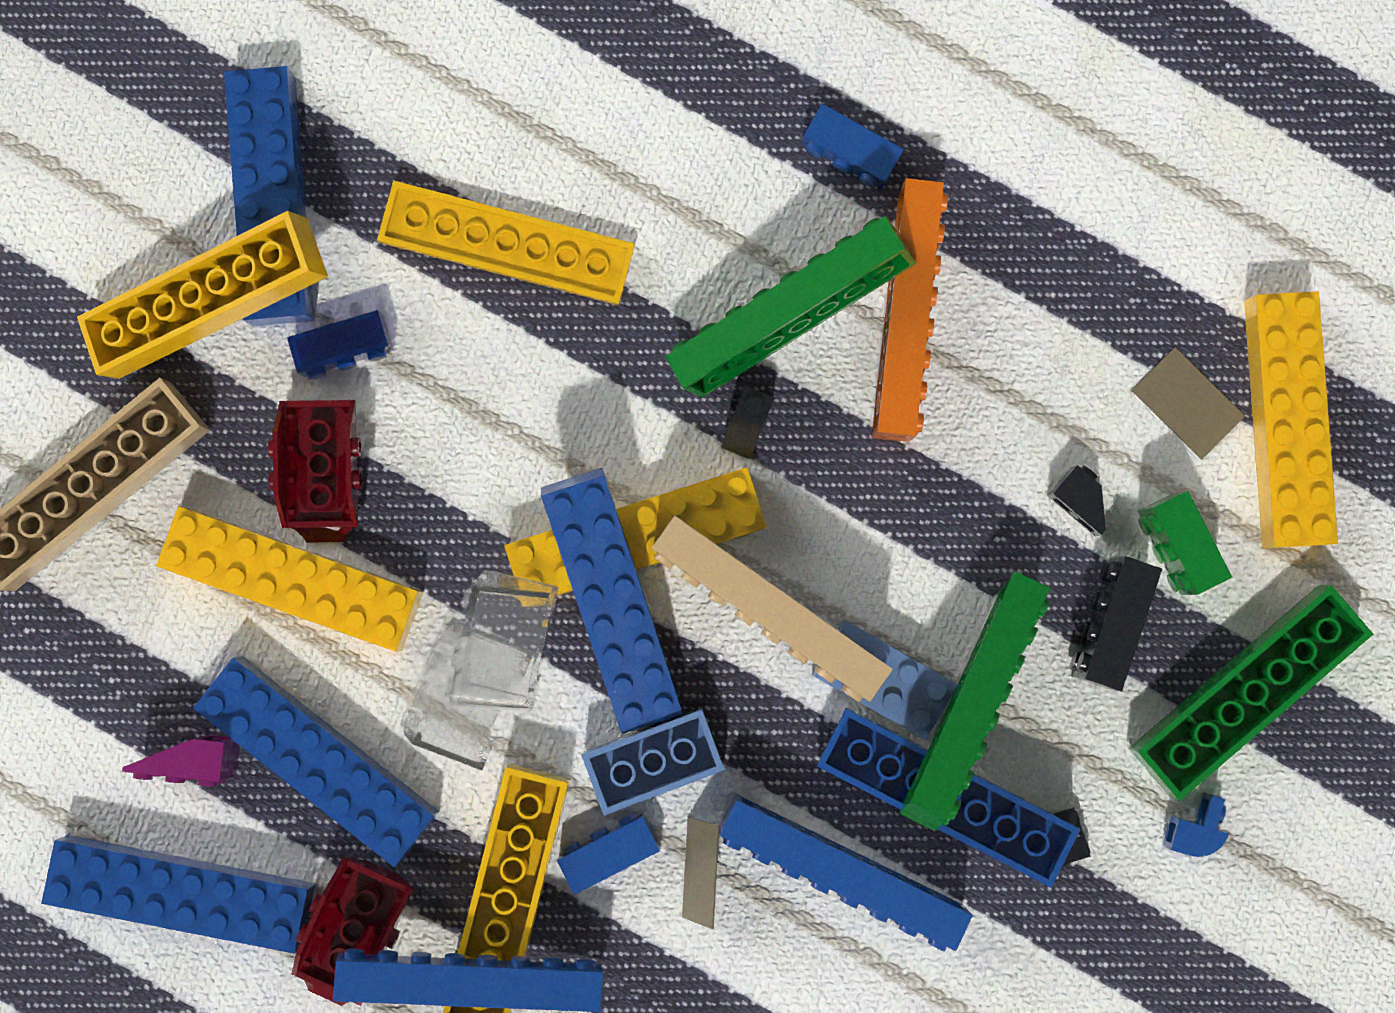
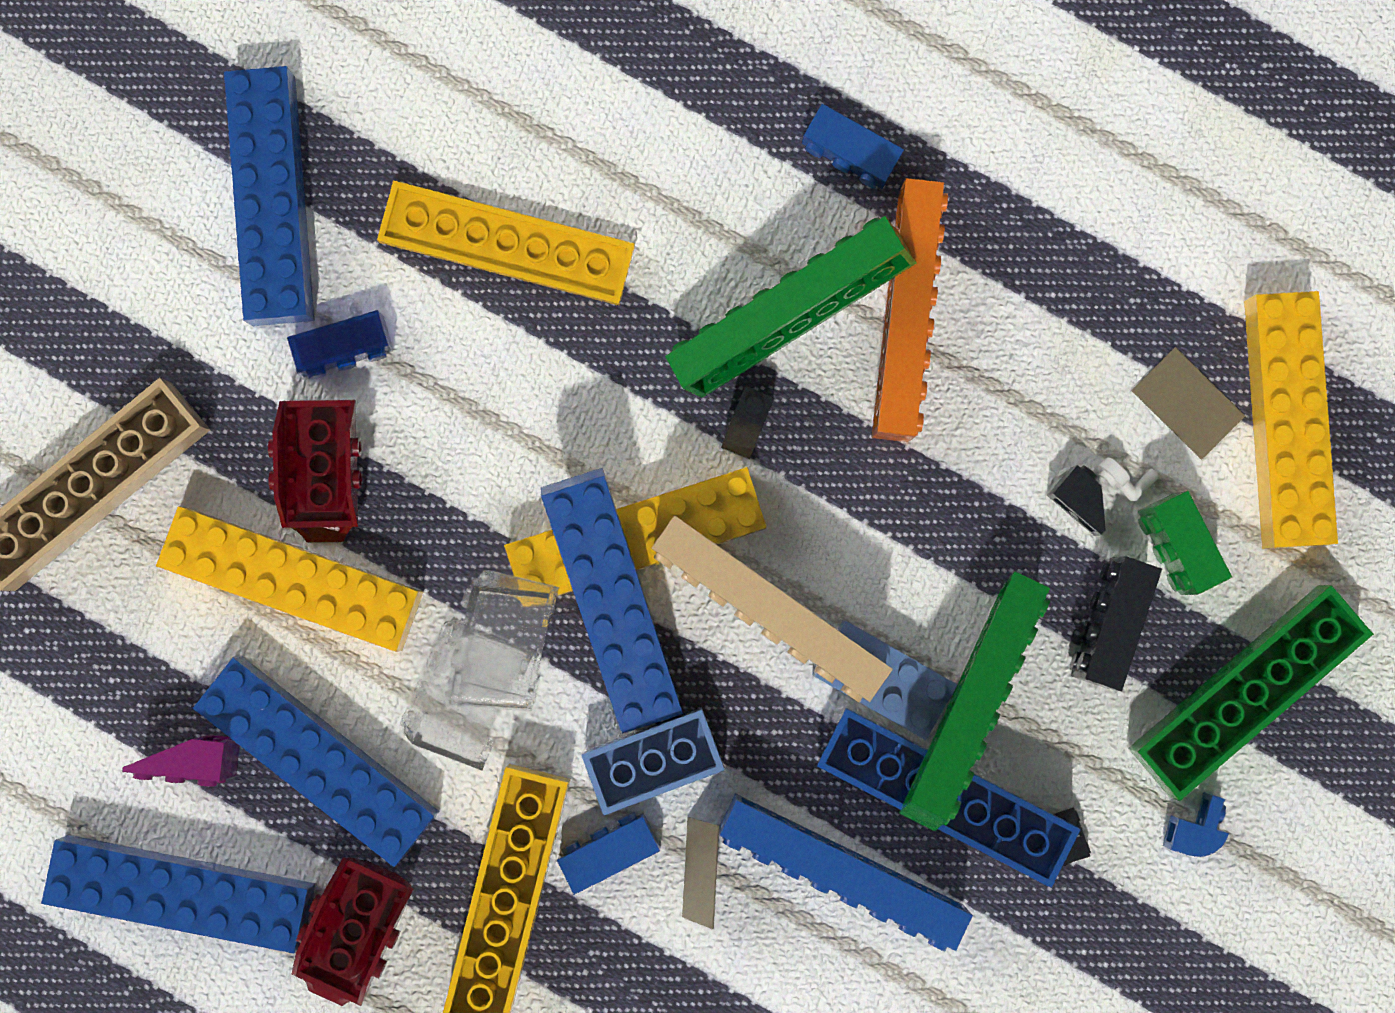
yellow brick [77,211,328,379] -> none
blue brick [333,949,603,1012] -> none
none -> white plate [1098,457,1160,501]

